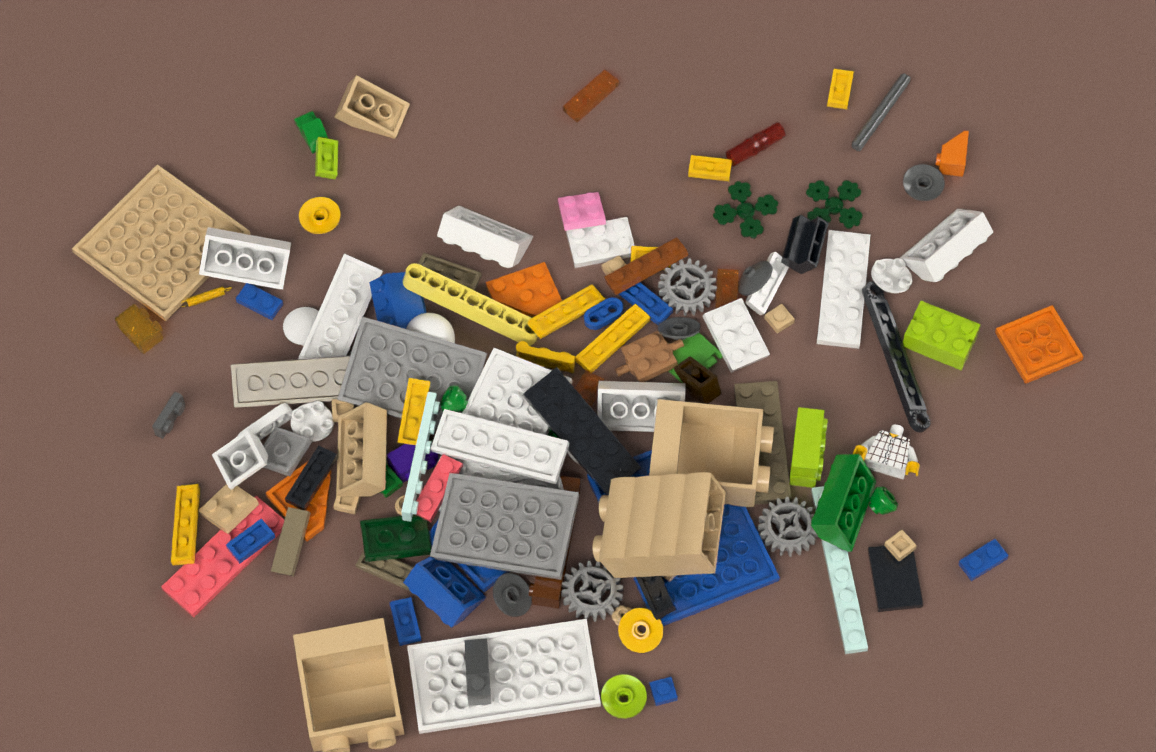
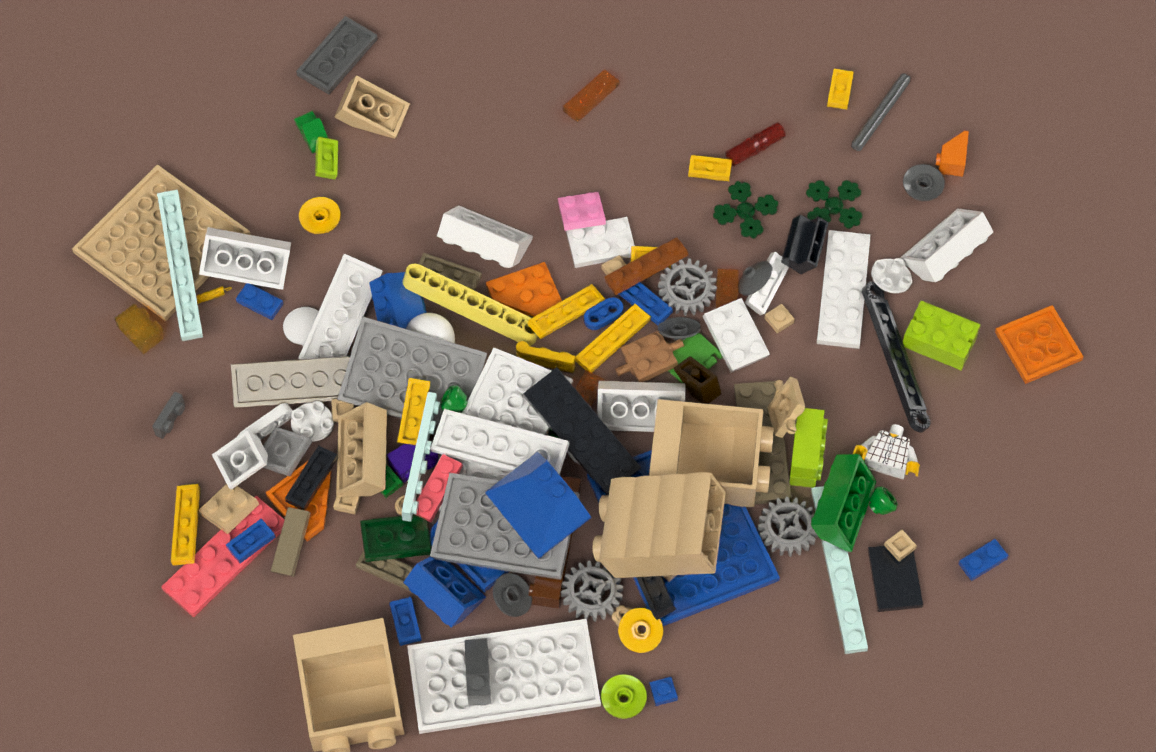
none -> light aqua plate [157,190,203,341]
none -> dark grey plate [296,16,378,95]
none -> blue slope [485,452,591,559]
none -> tan plate [767,377,805,438]

